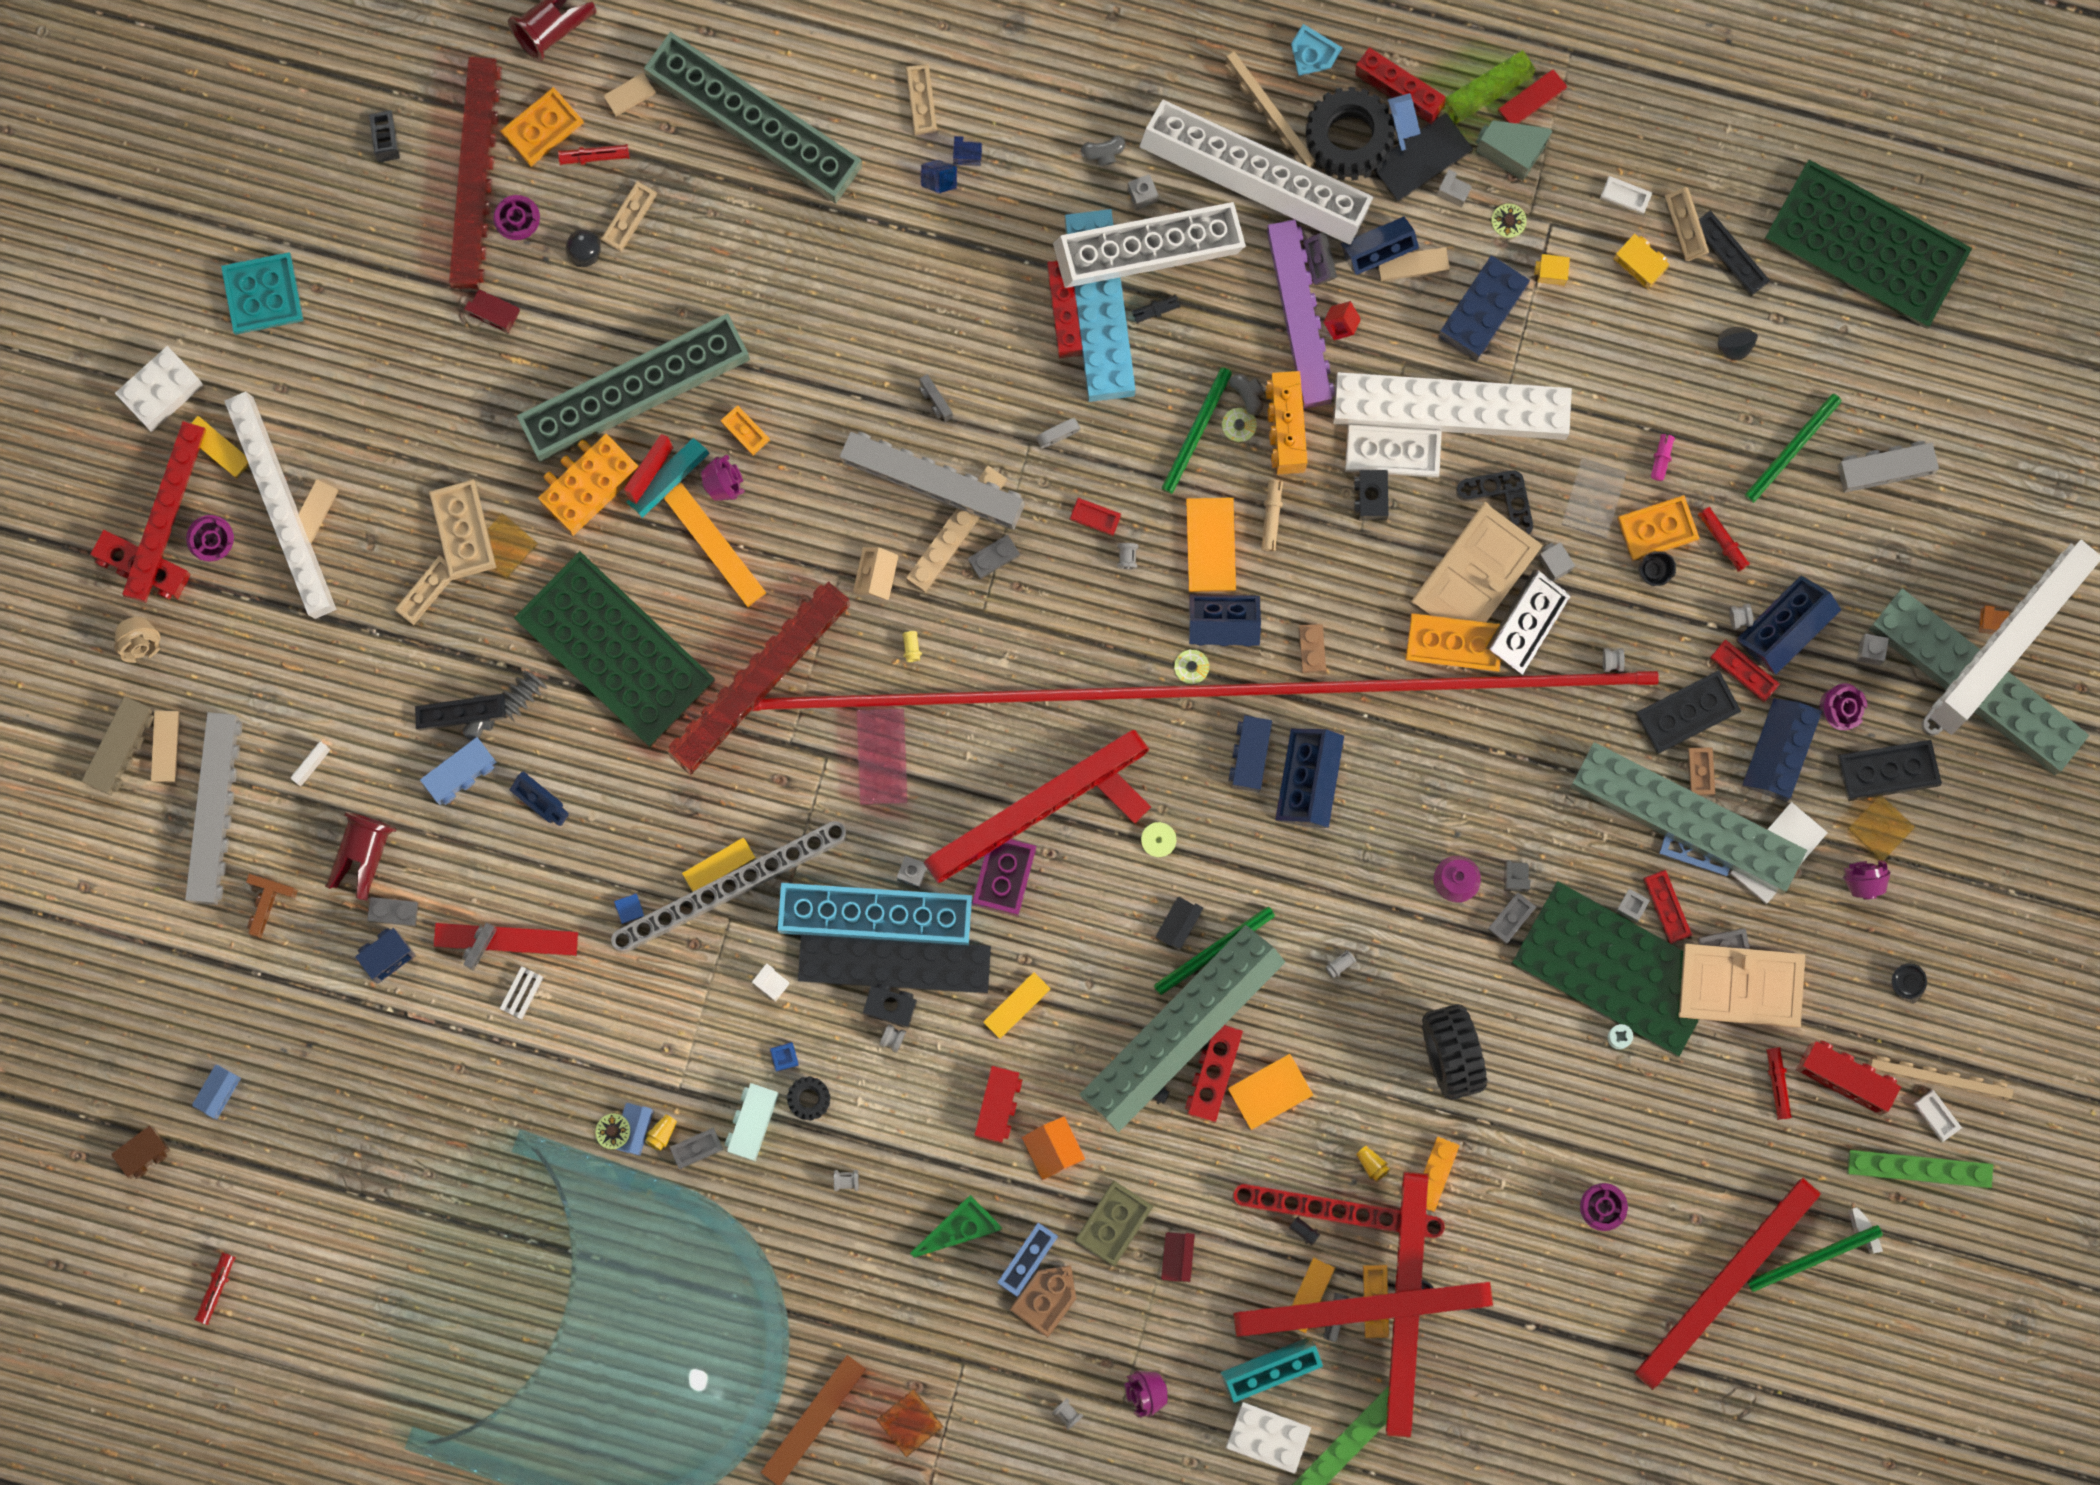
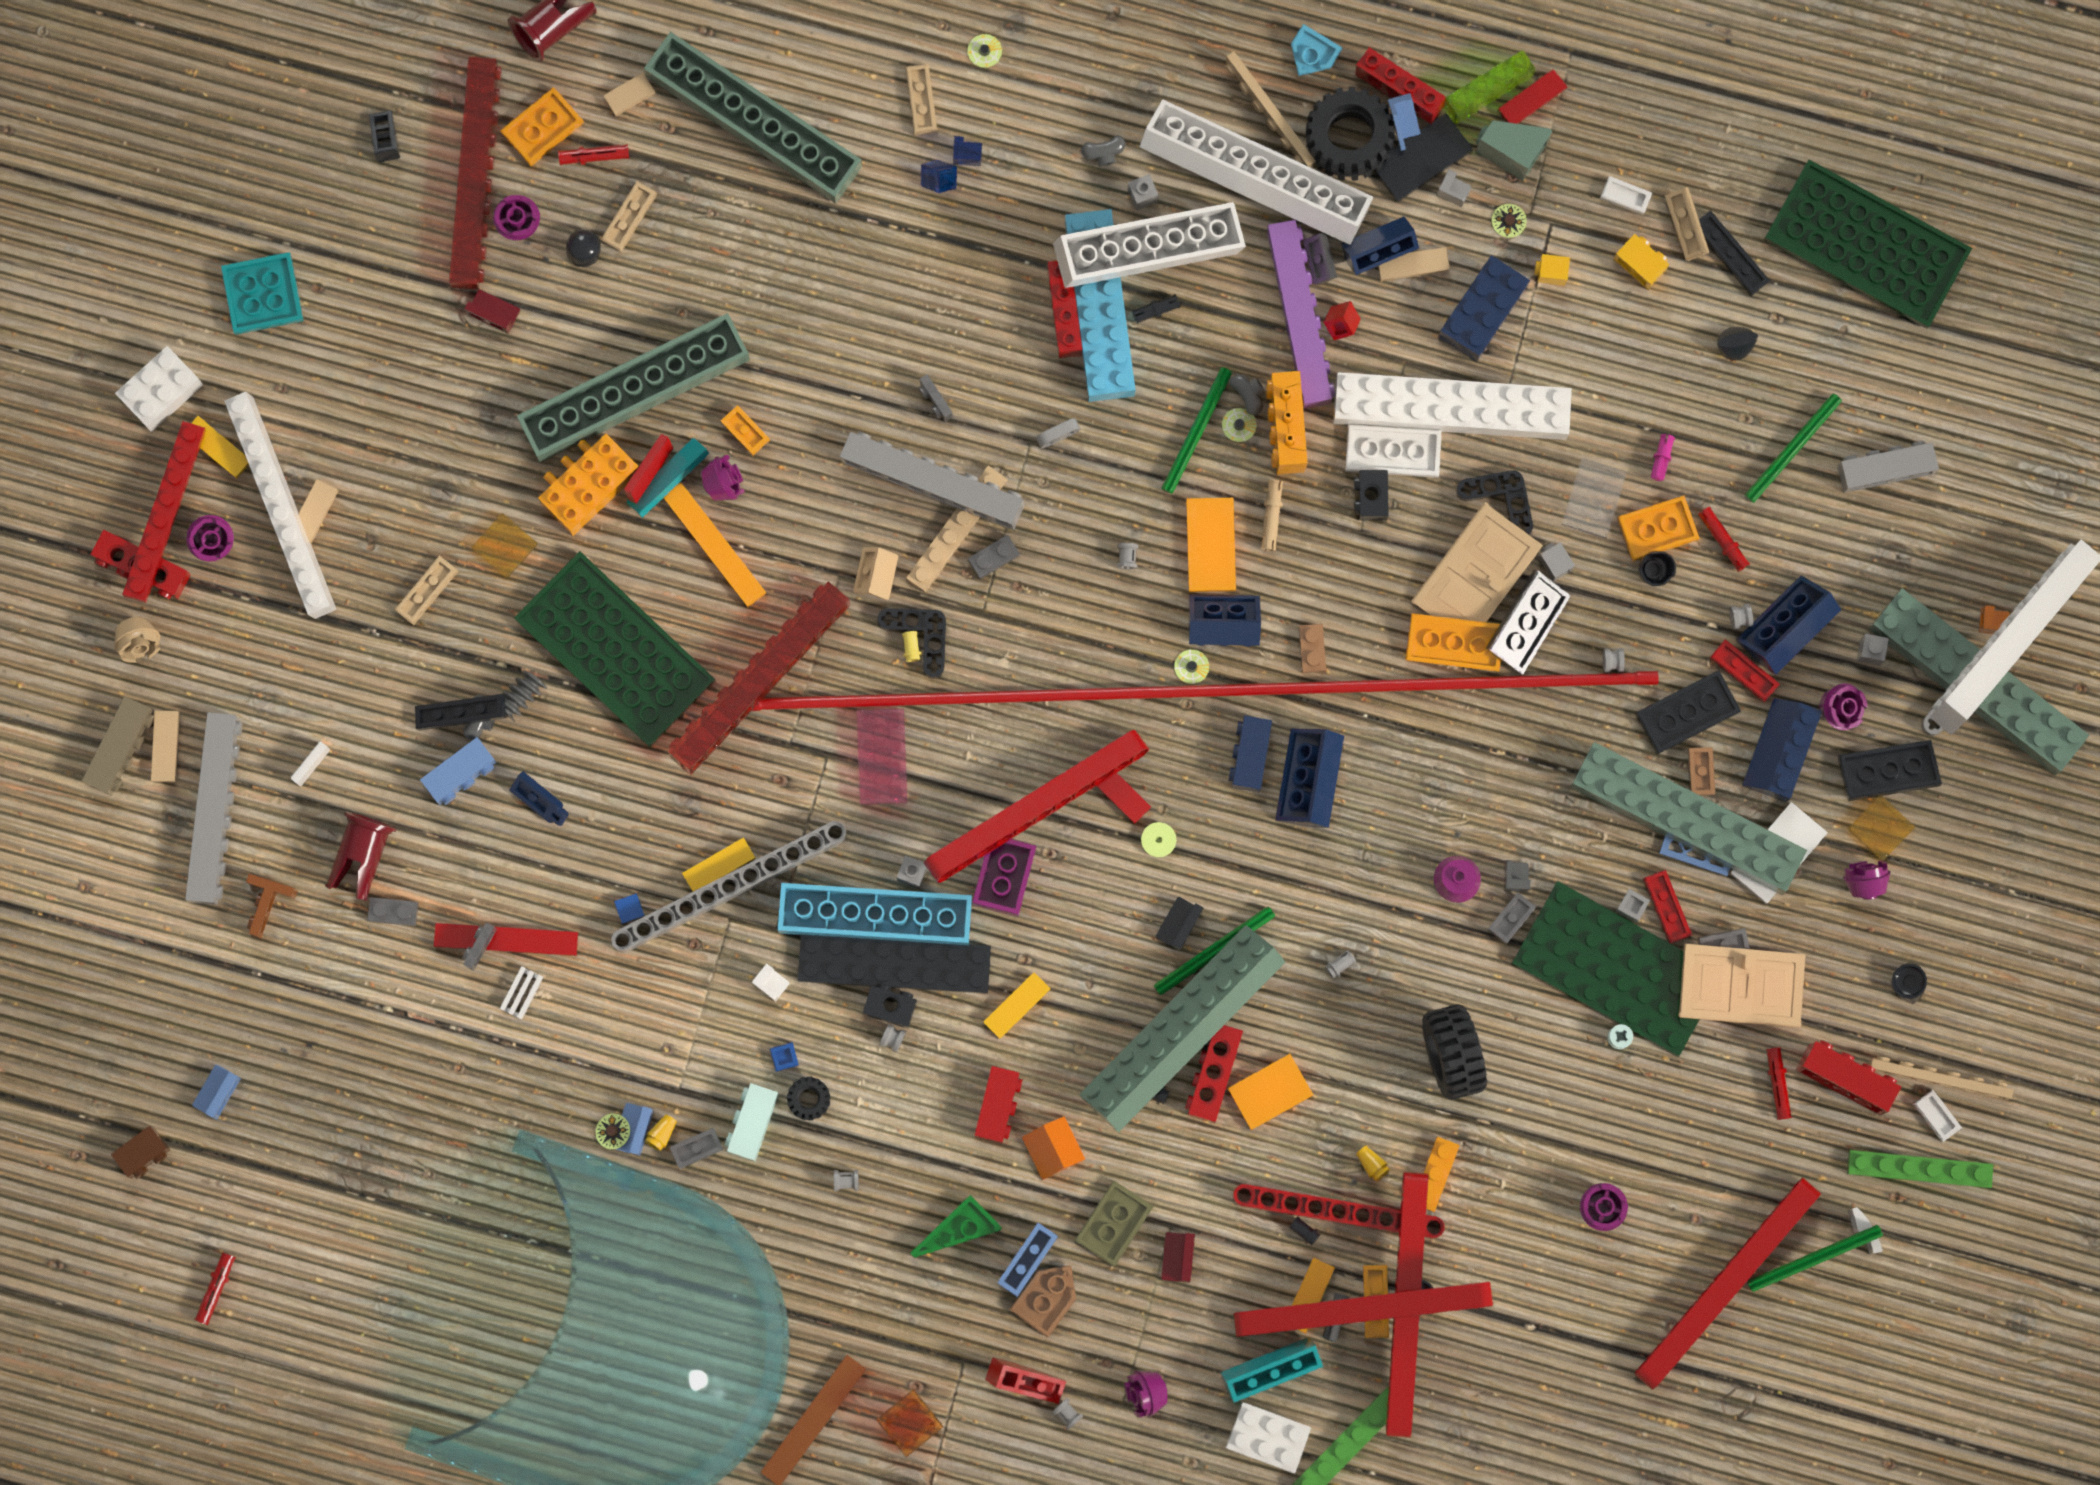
dark blue brick [355,928,417,984] -> none
tan tile [429,479,497,580] -> none
red tile [1069,497,1122,537] -> none
none -> black beam [878,608,946,679]
none -> yellowish green piece [968,34,1002,68]
none -> red slope [985,1357,1066,1404]

